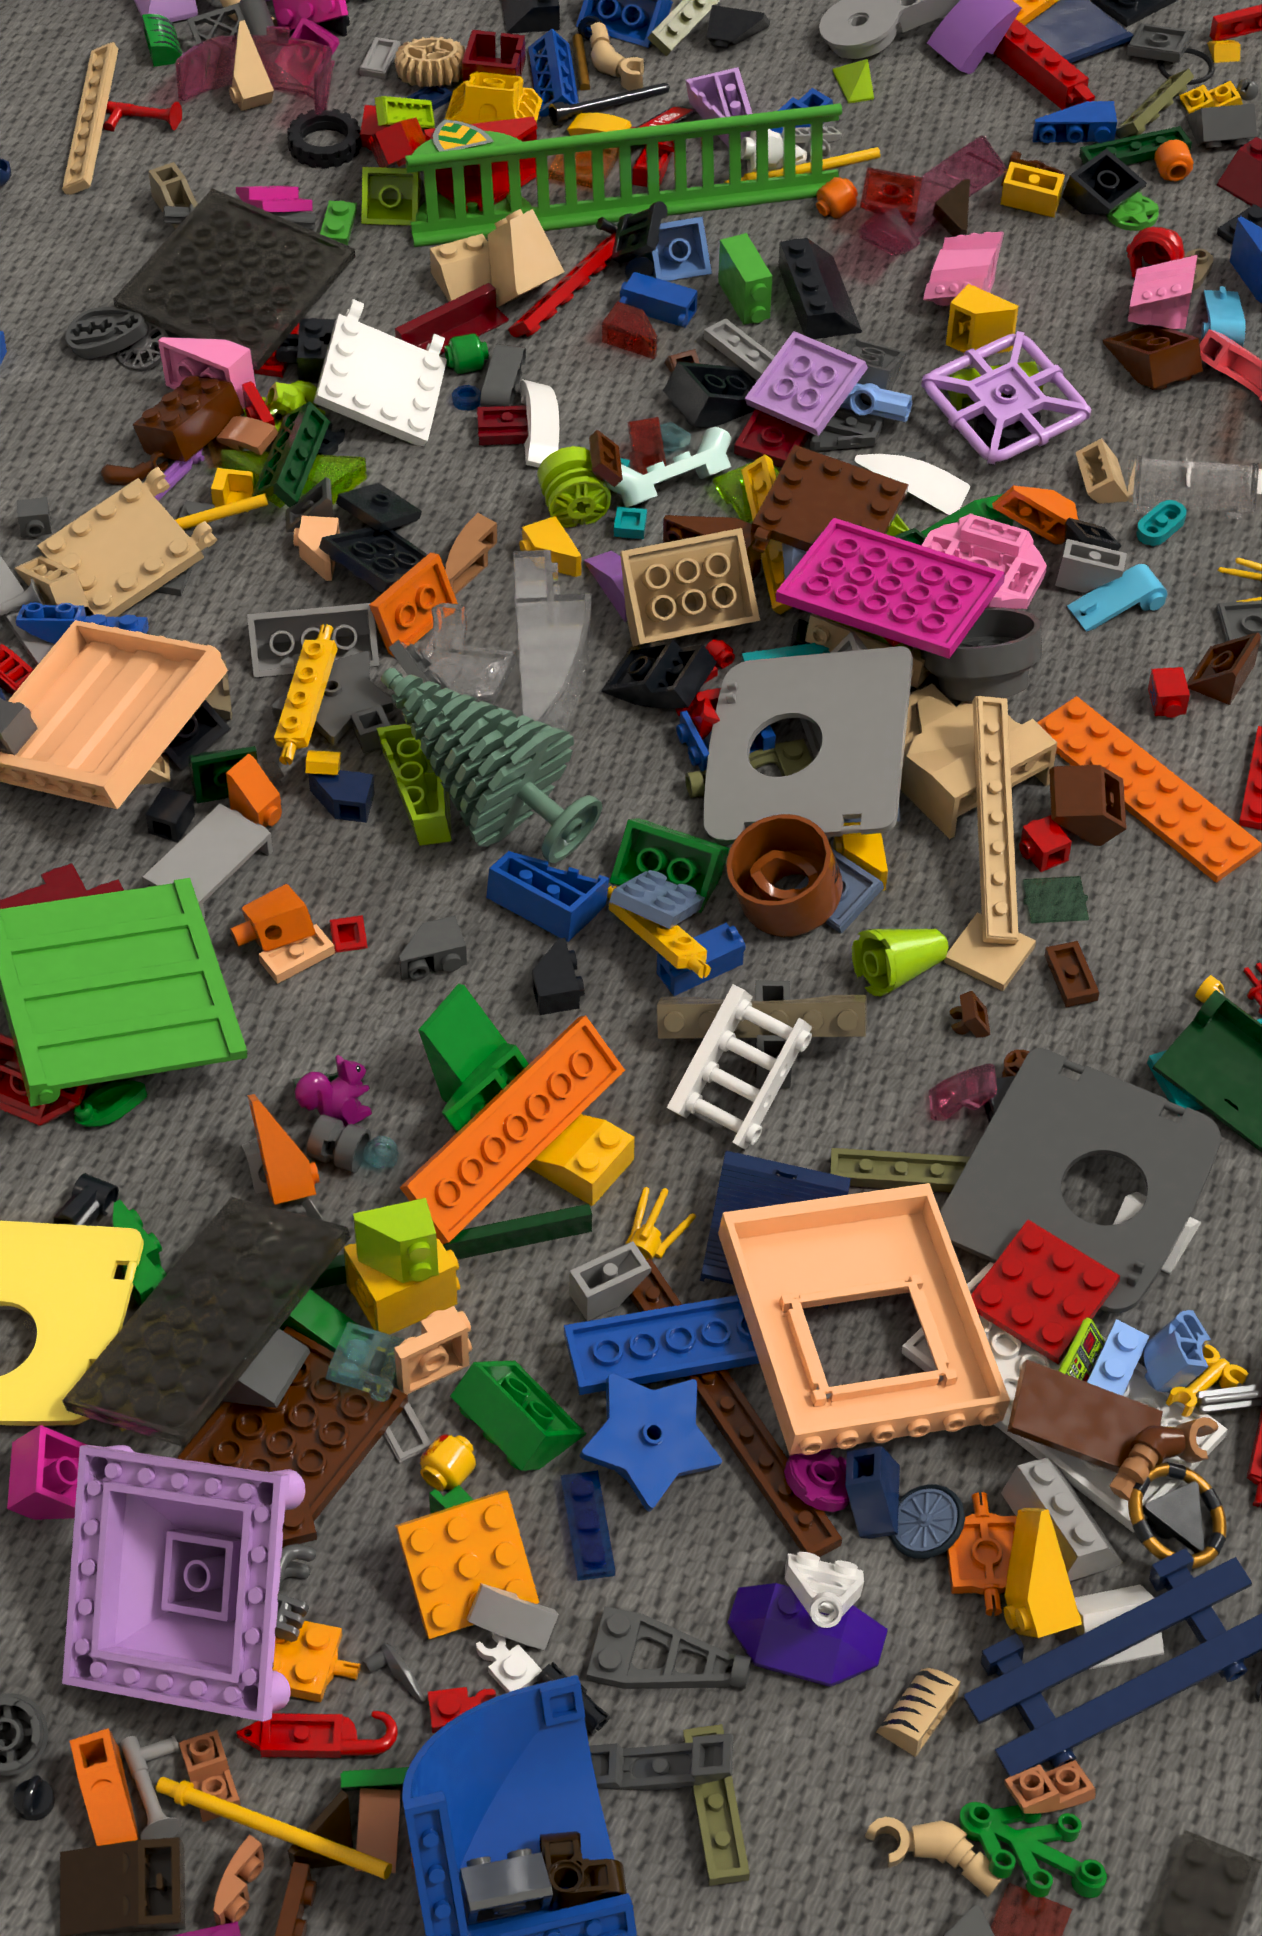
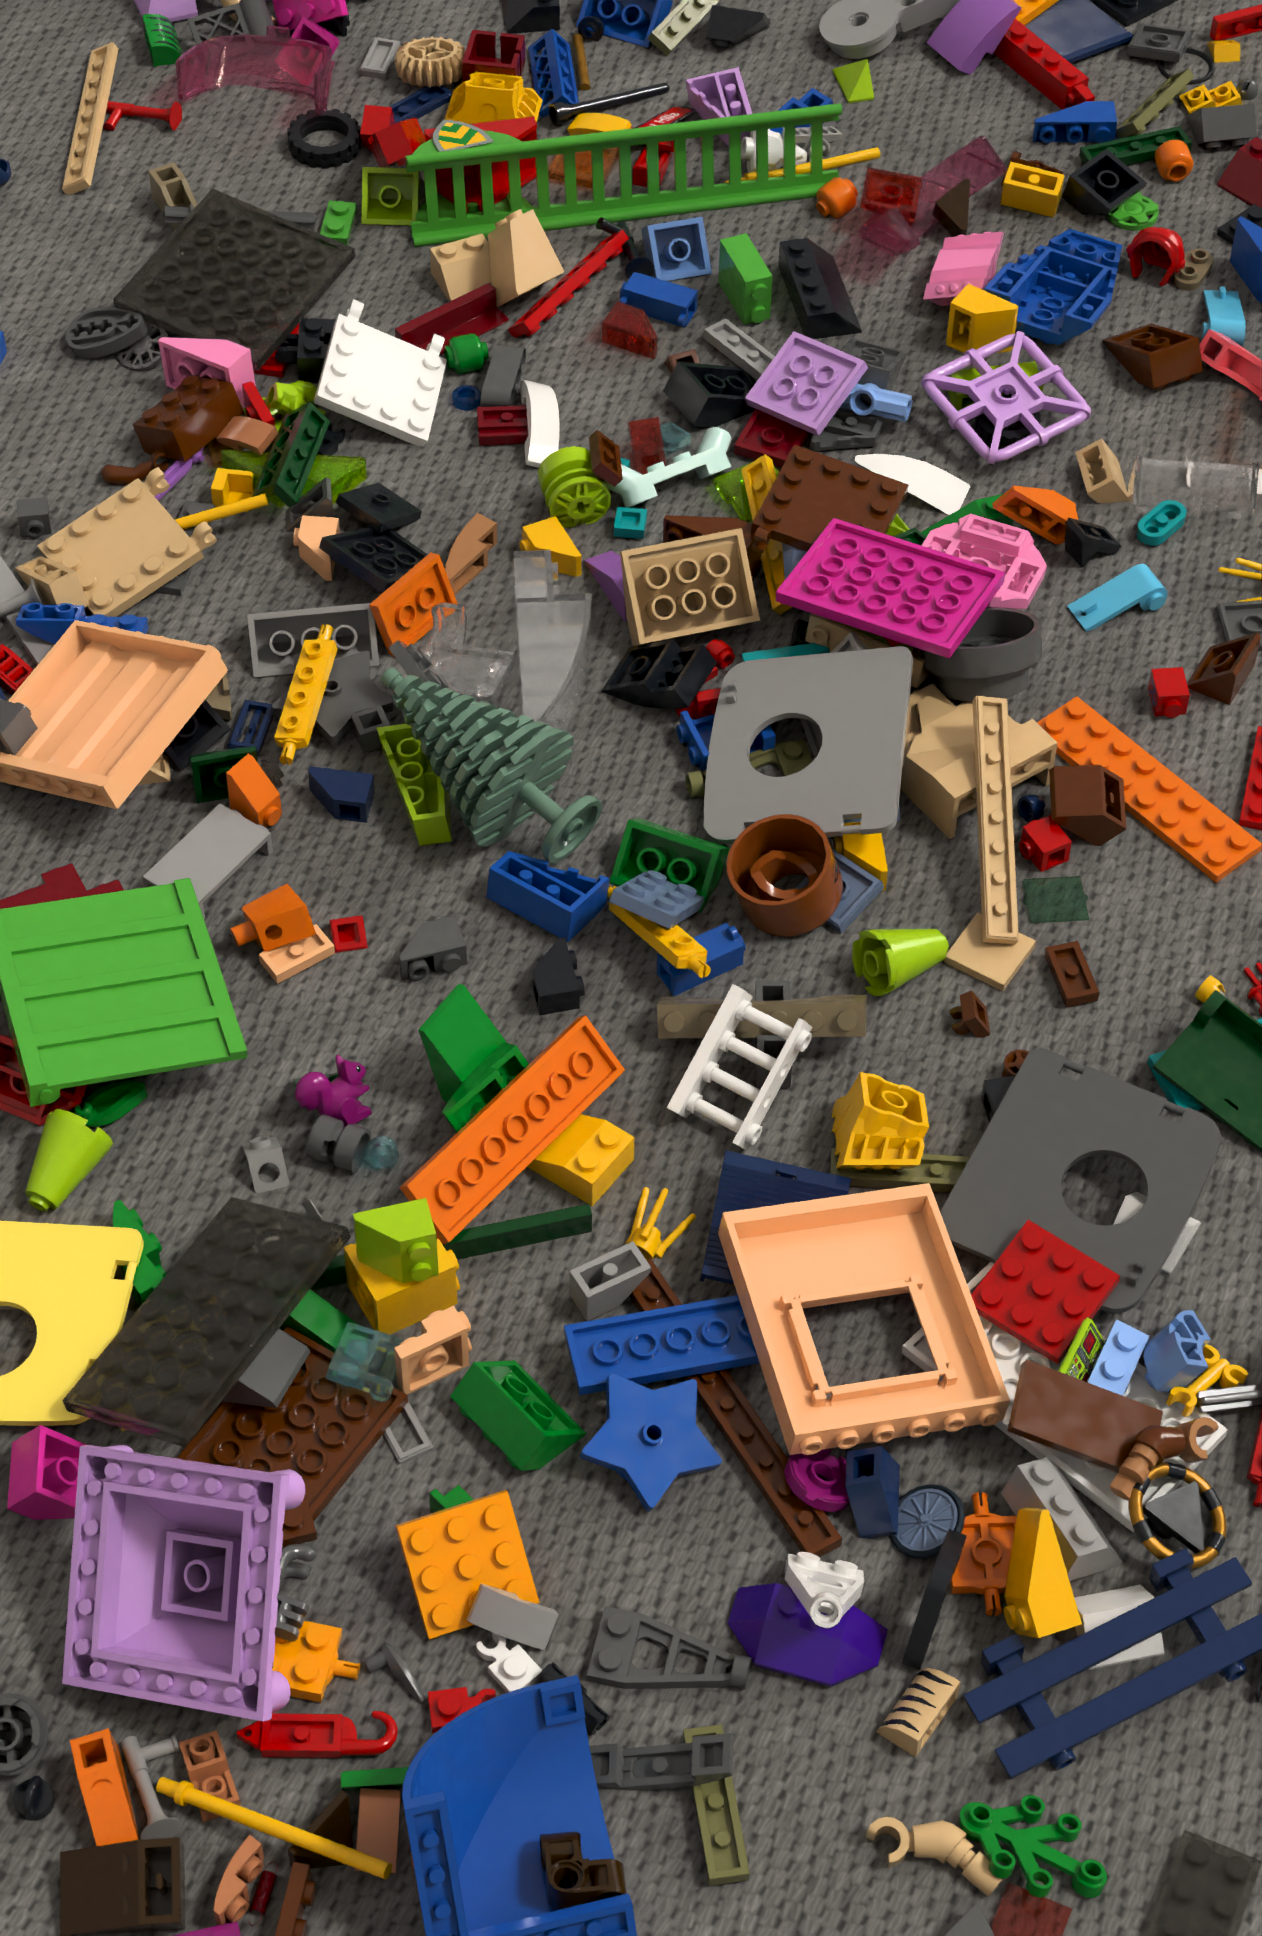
black piece [53,1173,119,1226] -> none
black brick [146,787,195,843] -> none
tan slope [229,20,274,111] -> none
dark pink slope [236,186,313,213] -> none
orange slope [247,1094,320,1205] -> none
yellow slope [305,750,341,775] -> none
lime plate [375,96,435,130] -> none
yellow head [420,1434,476,1491] -> none
dark grey slope [459,1849,553,1925] -> none
clear blue plate [561,1470,615,1581] -> none
tan piece [590,22,644,91] -> none
black plate [611,201,668,263] -> none
red slope [690,697,720,740] -> none
clear pink slope [929,1063,997,1121] -> none
nougat slope [1004,1760,1095,1814] -> none
light grey slope [1055,539,1127,593] -> none
bright pink slope [1128,255,1198,330] -> none
none -> lime cone [25,1109,113,1212]
none -> dark blue tile [227,700,274,756]
none -> dark red piece [249,1862,278,1926]
none -> yellow slope [832,1072,929,1170]
none -> black beam [902,1529,967,1670]
none -> blue wedge [984,229,1122,345]
none -> dark blue hinge [1017,795,1046,822]

